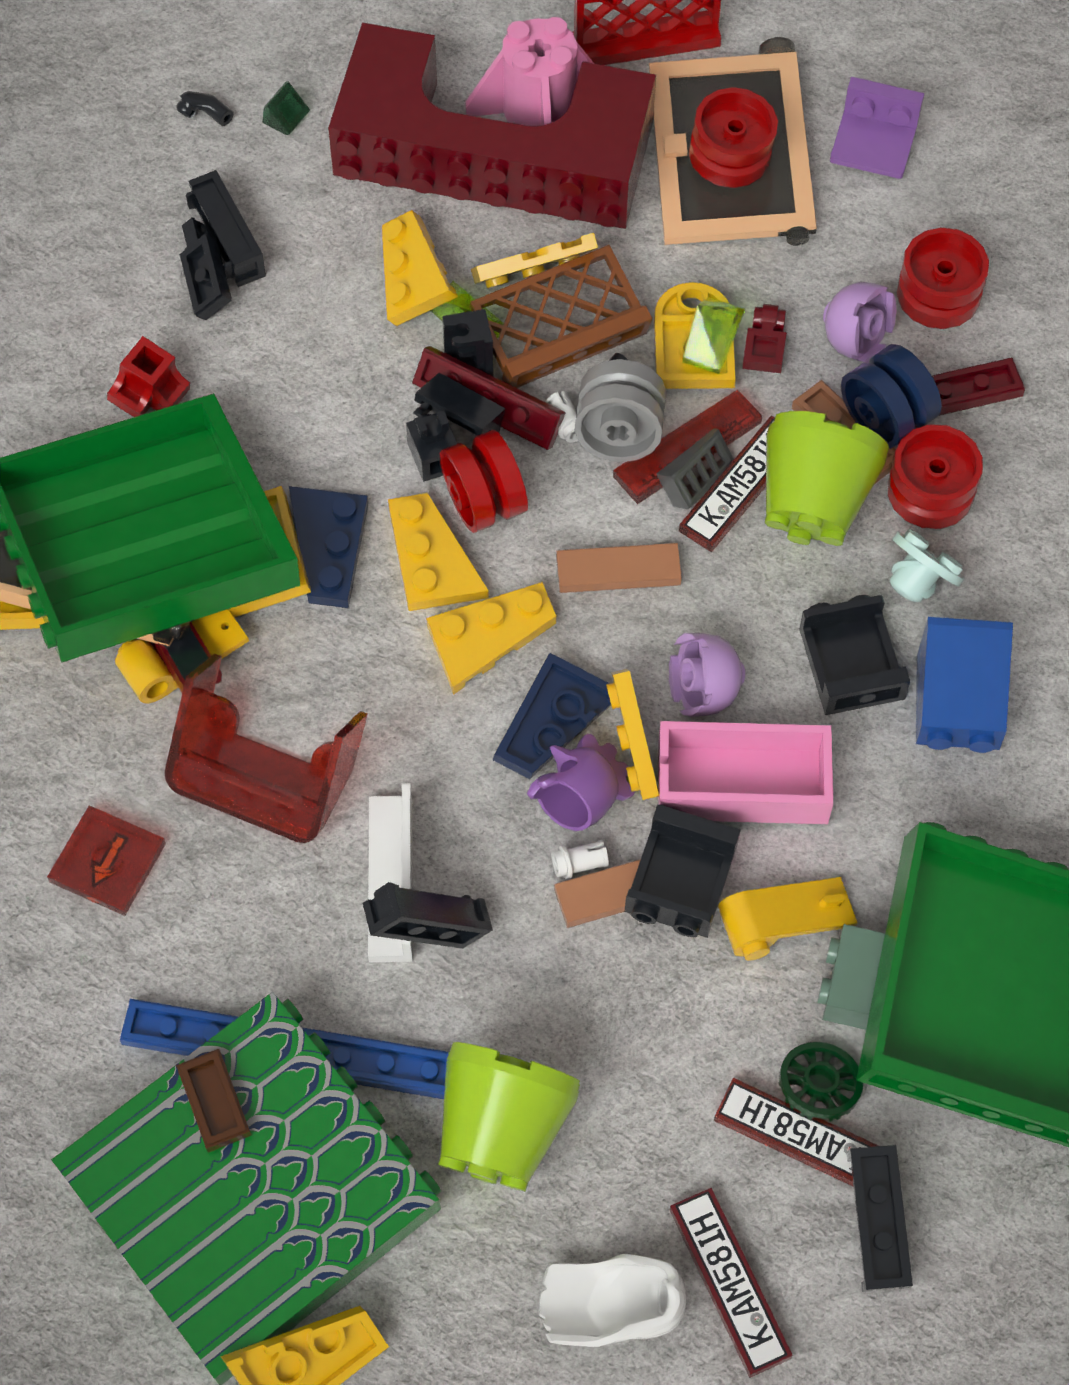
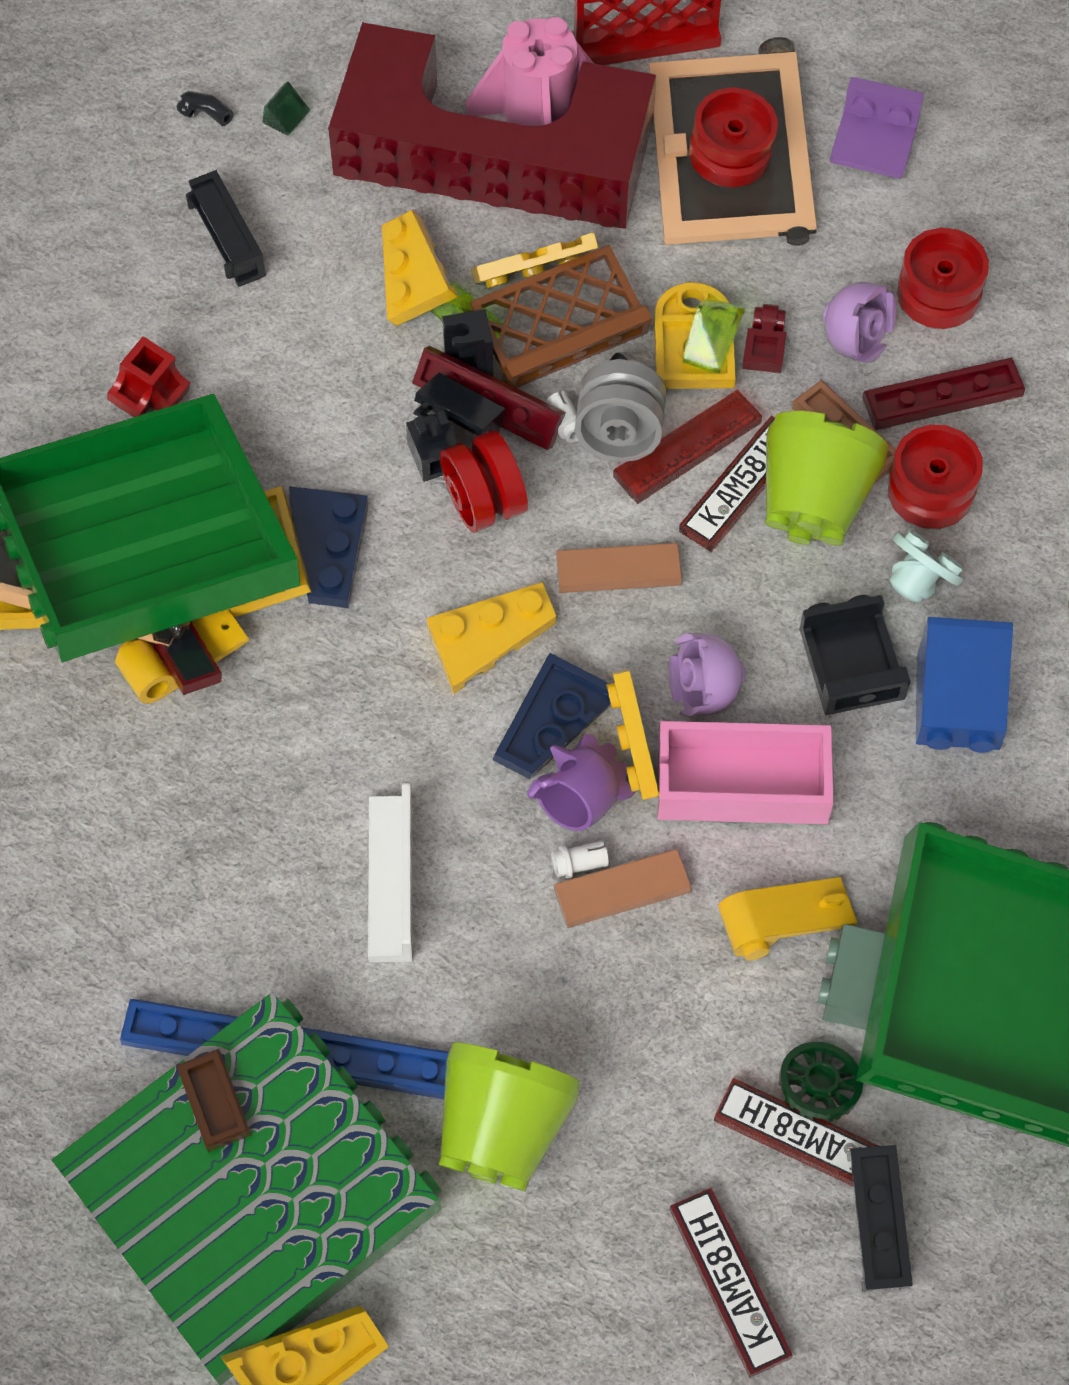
clear red tile [47,805,166,916] -> none
clear red windscreen [165,653,368,843] -> none
black hinge [179,217,232,320] -> none
black container [362,882,493,949] -> none
yellow wing [388,493,489,611] -> none
white hair [539,1254,686,1347] -> none
black panel [624,804,741,938] -> none
dark grey slope [656,428,735,510] -> none
dark blue wheel [840,344,942,449] -> none

